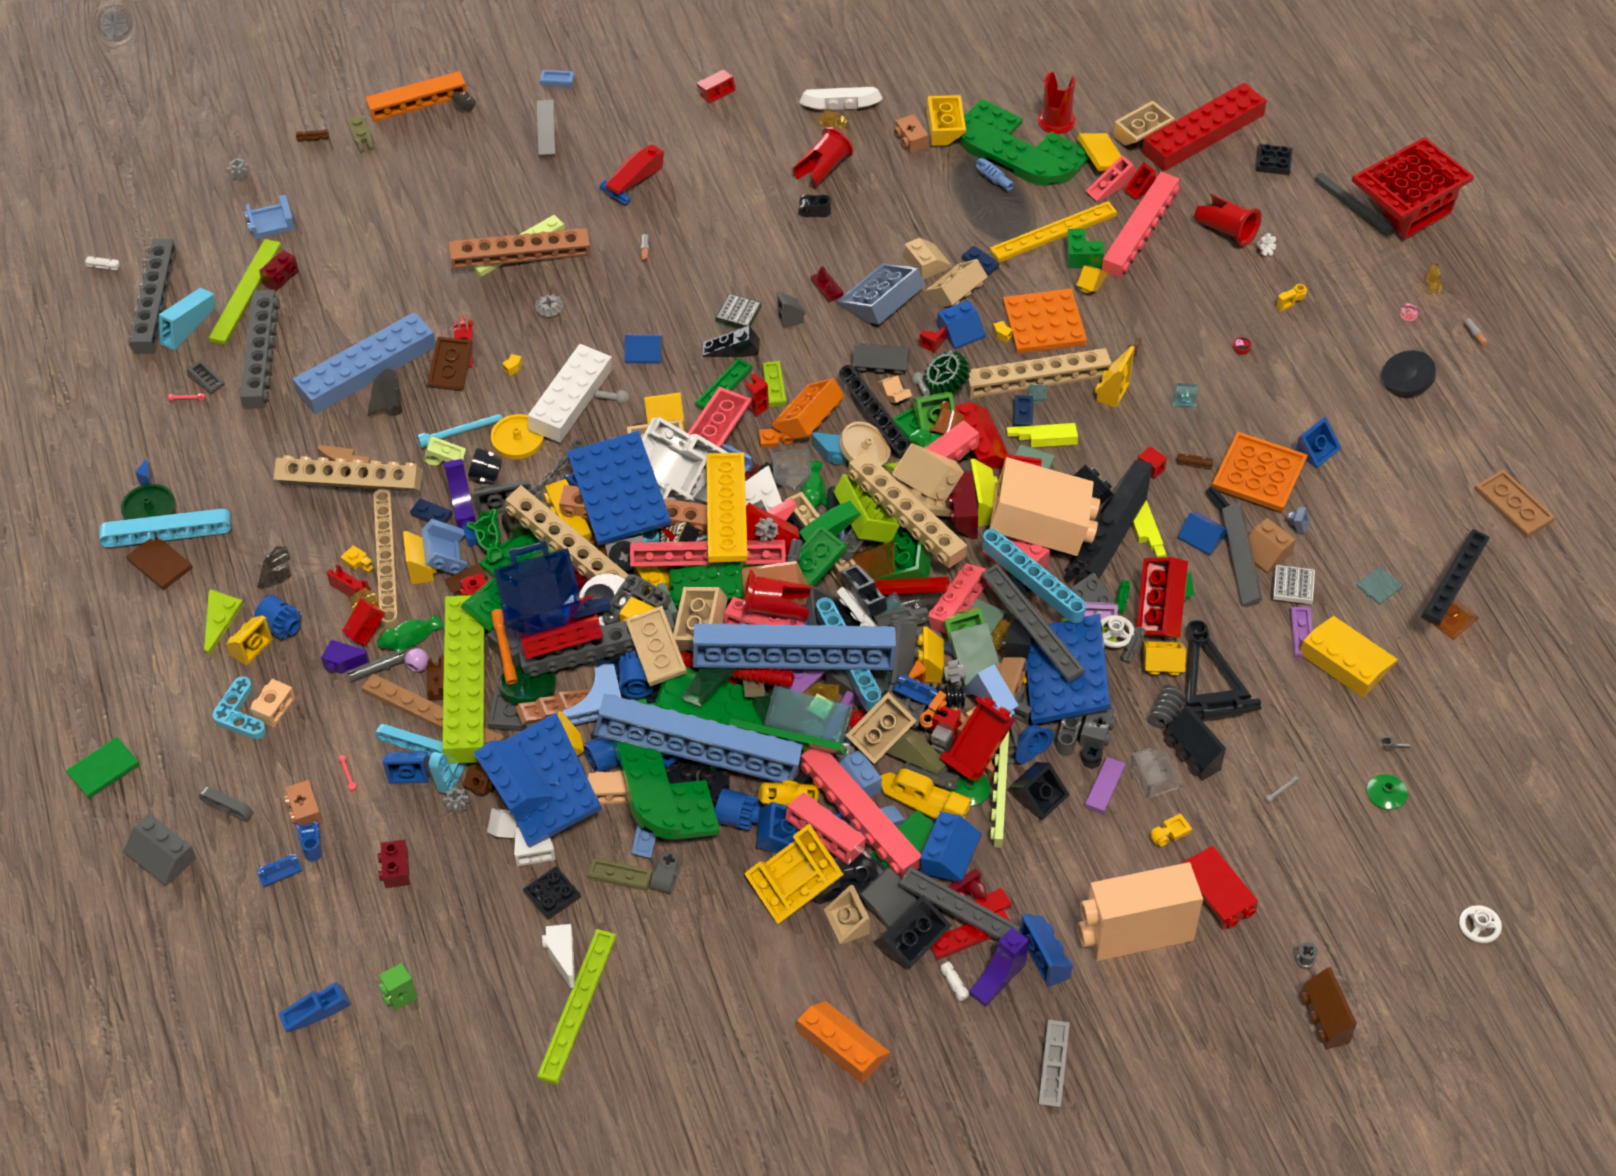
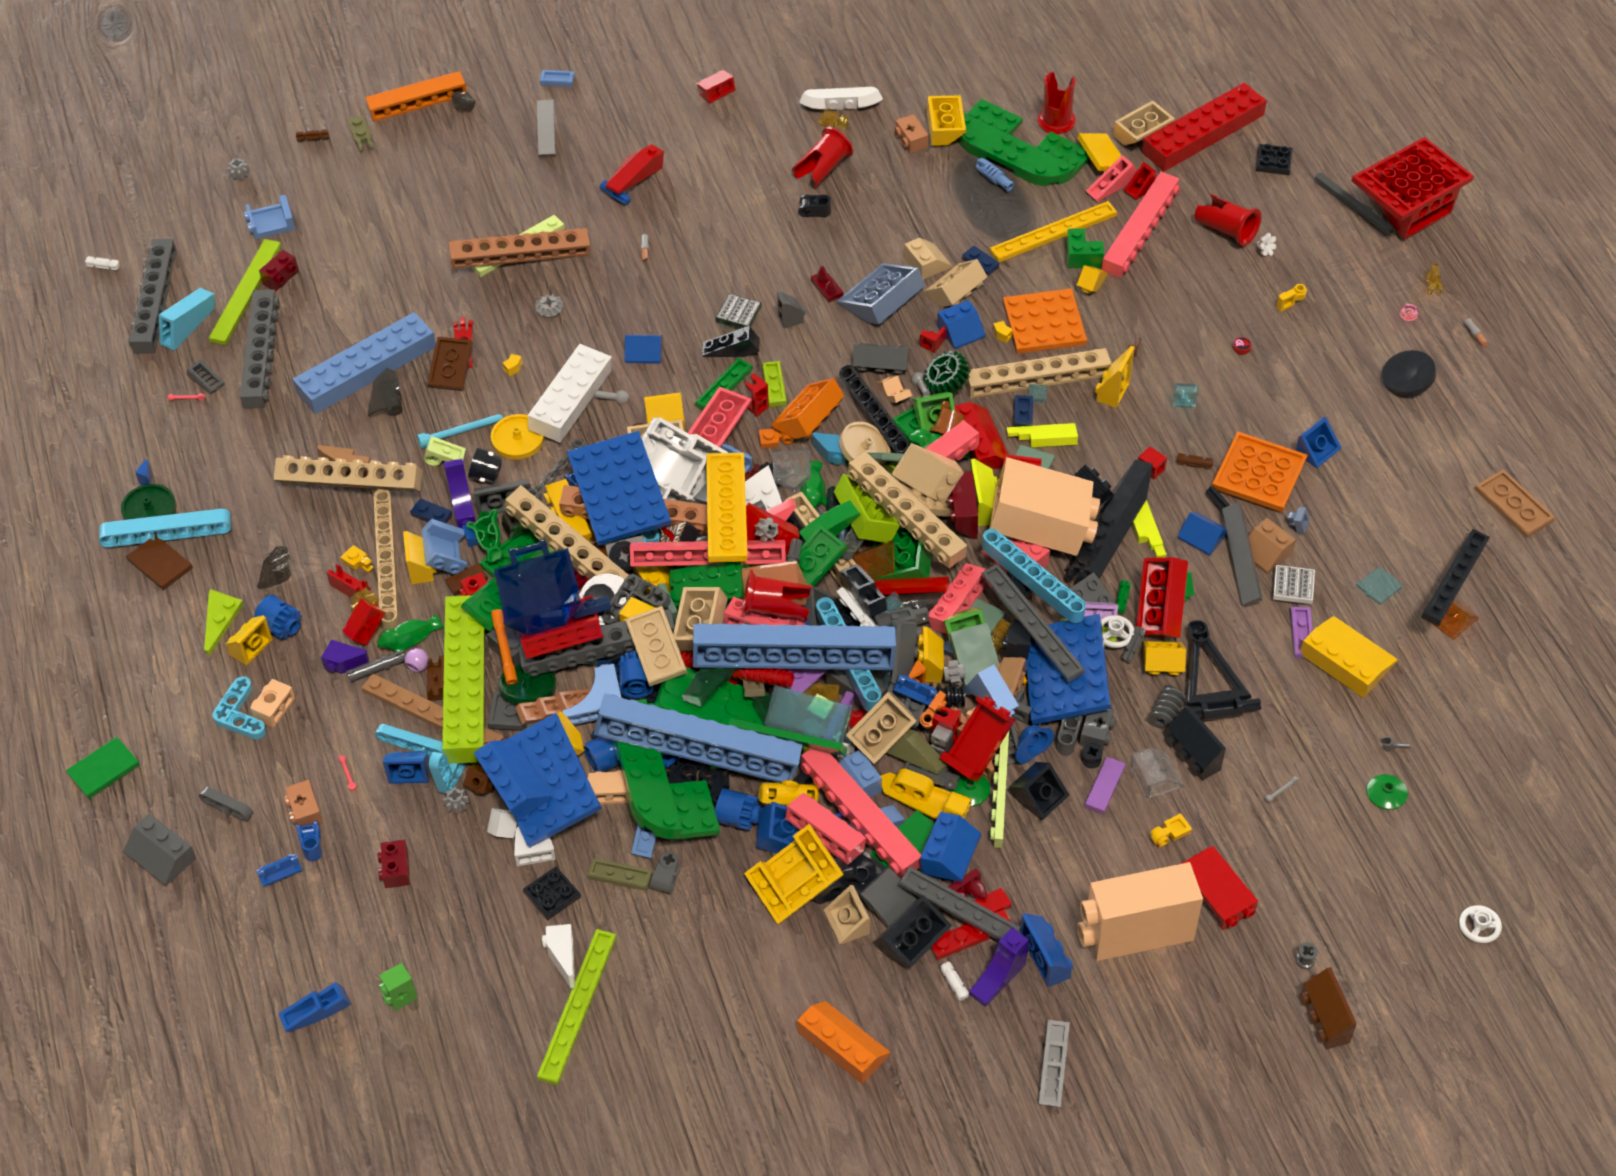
none -> sand green tile [864,452,904,462]

